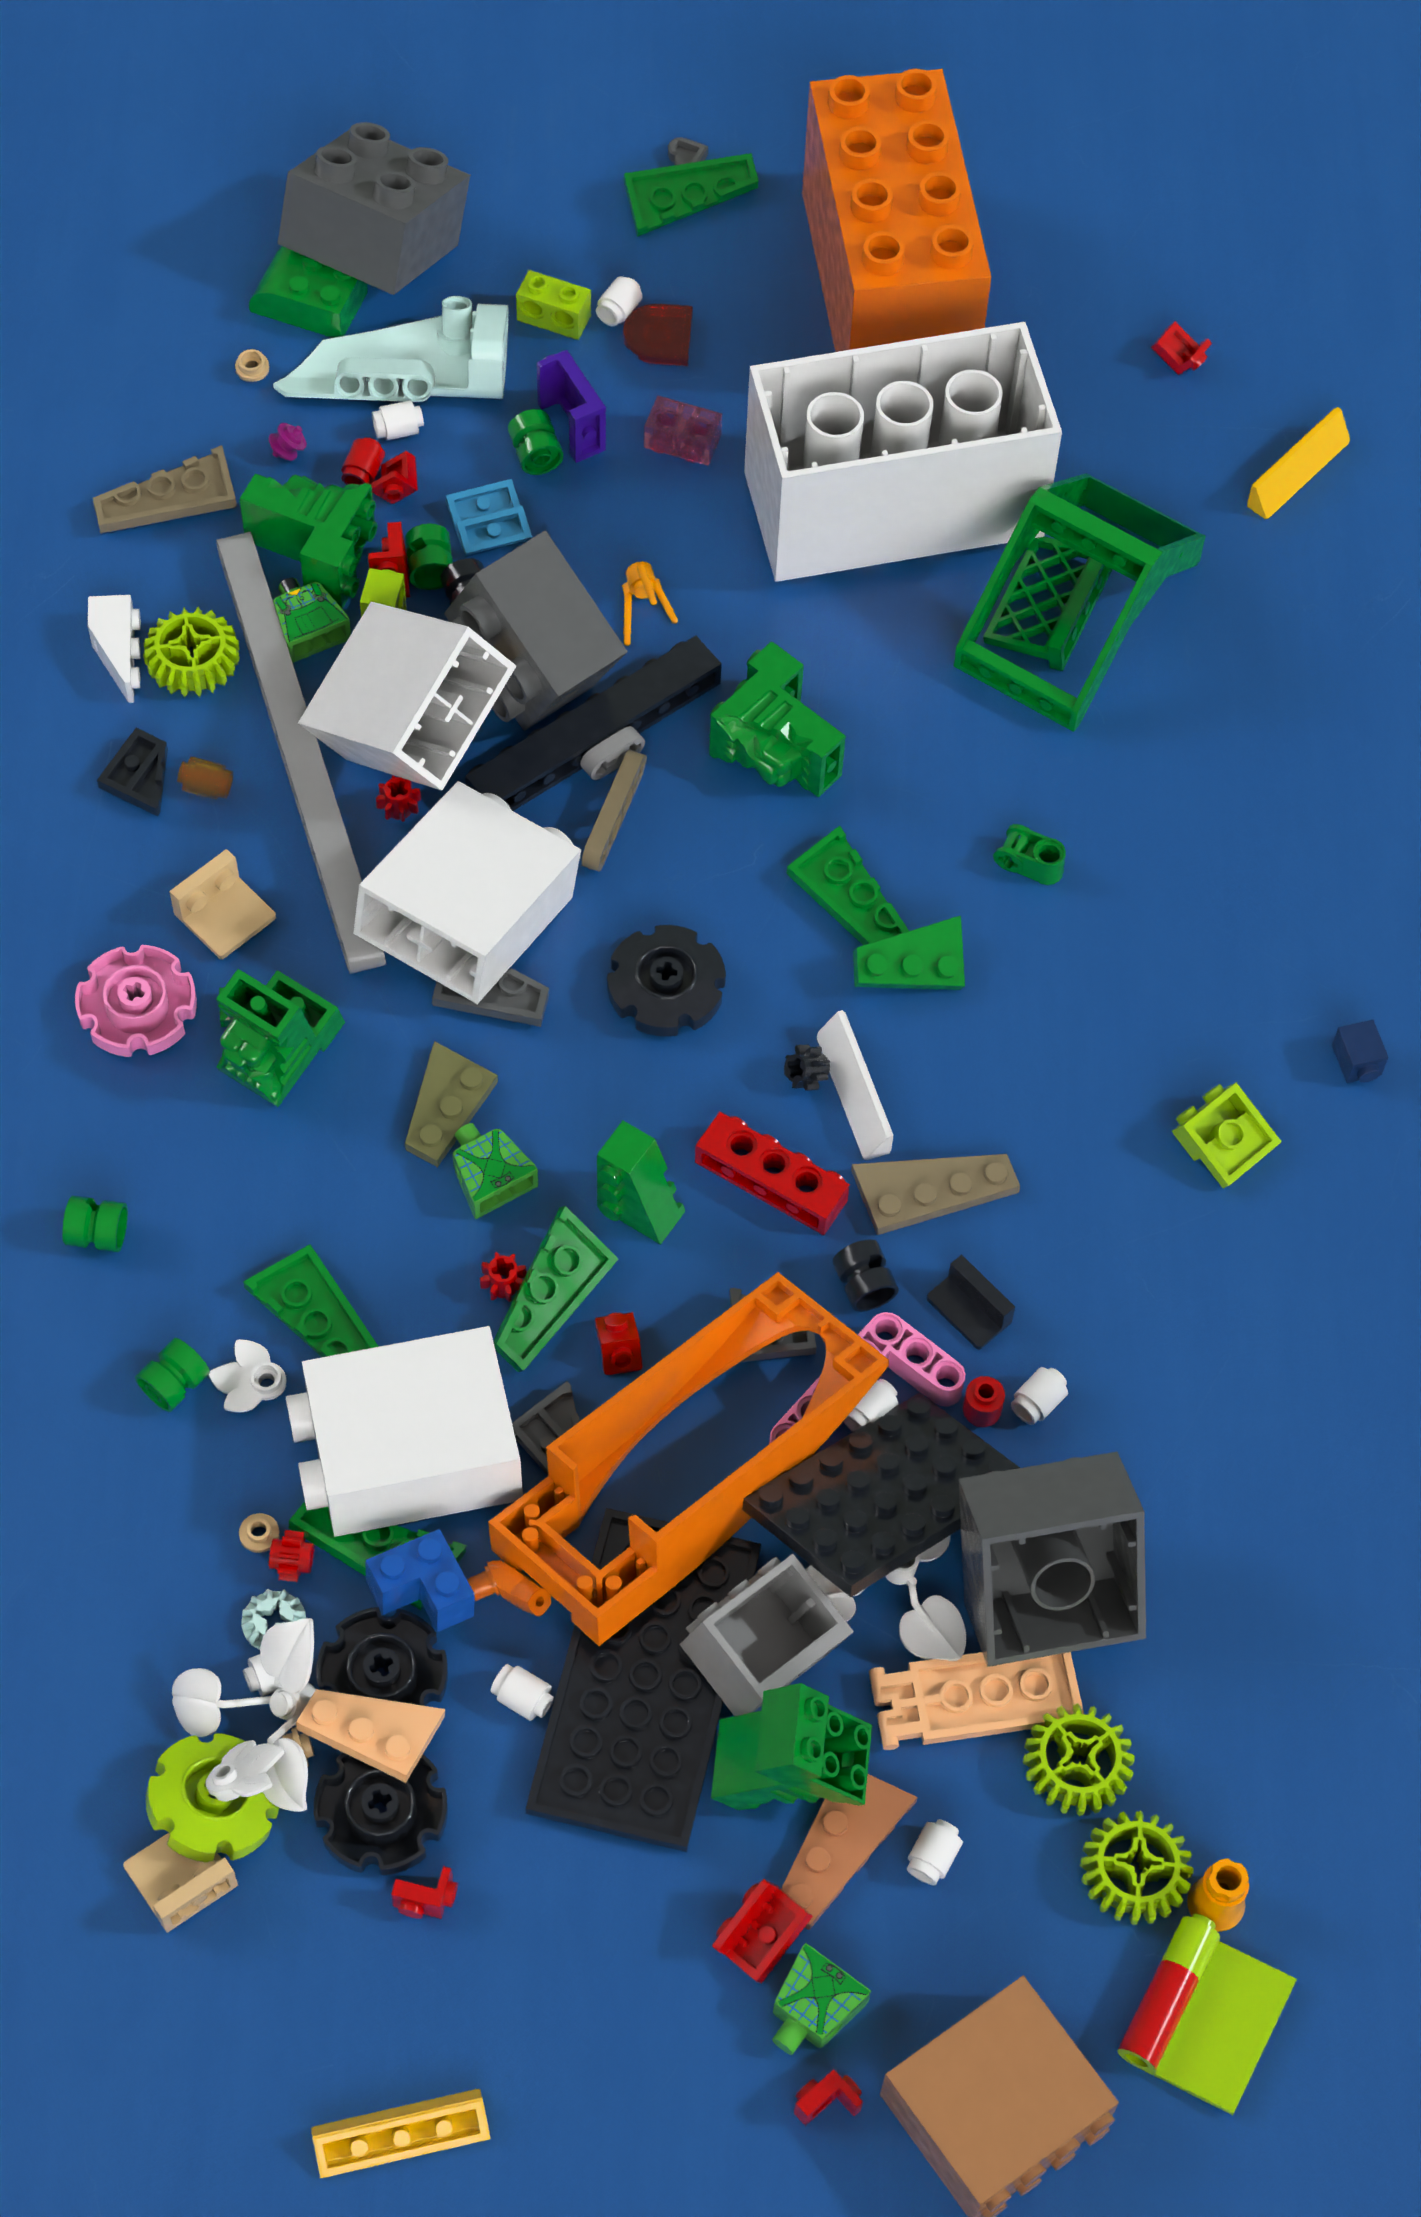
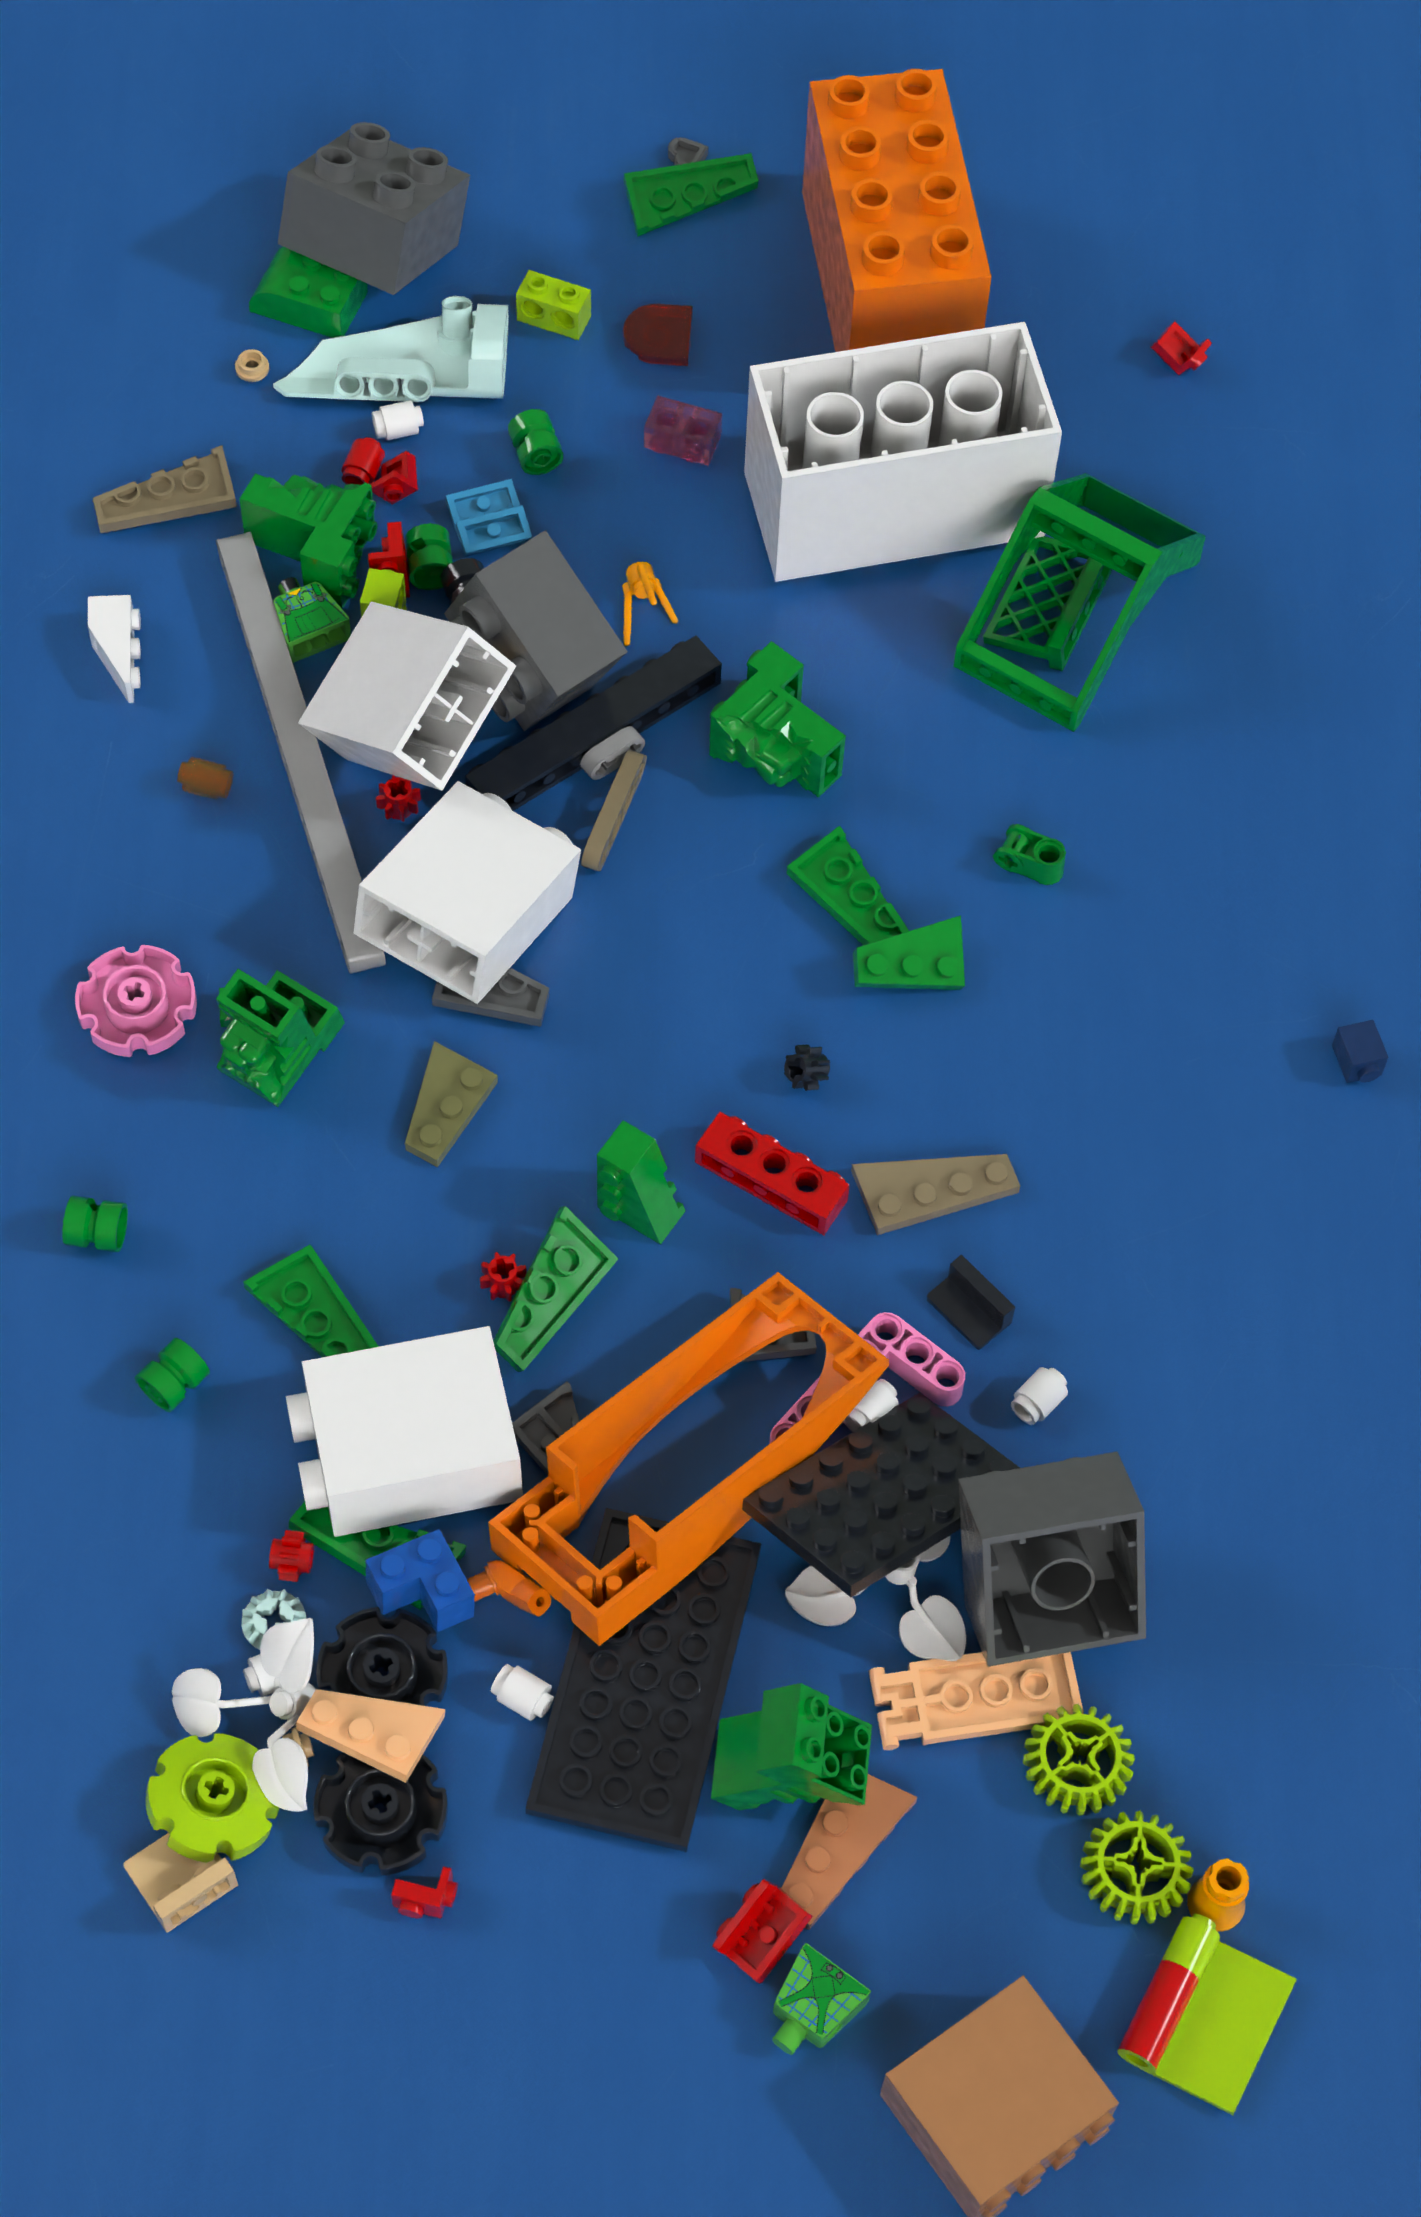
black wing [97,728,168,816] -> none
lime gear [143,607,240,697] -> none
tan bracket [169,849,276,959] -> none
white plate [205,1740,285,1801] -> none
white plate [209,1340,287,1413] -> none
tan plate [239,1513,280,1553] -> none
magenta wheel [269,423,307,461] -> none
yellow slope [311,2089,491,2178] -> none
bright green torso [452,1123,538,1219] -> none
dark purple panel [537,350,606,463] -> none
red bracket [595,1312,642,1375] -> none
white brick [596,277,643,326] -> none
black piece [607,925,726,1037] -> none
light grey container [680,1554,854,1716] -> none
red bracket [794,2069,863,2126] -> none
white slope [817,1010,893,1160] -> none
black wheel [832,1239,899,1312] -> none
white brick [907,1819,963,1885] -> none
red brick [963,1376,1005,1427] -> none
lime plate [1171,1082,1282,1188] -> none
yellow slope [1247,407,1350,519] -> none

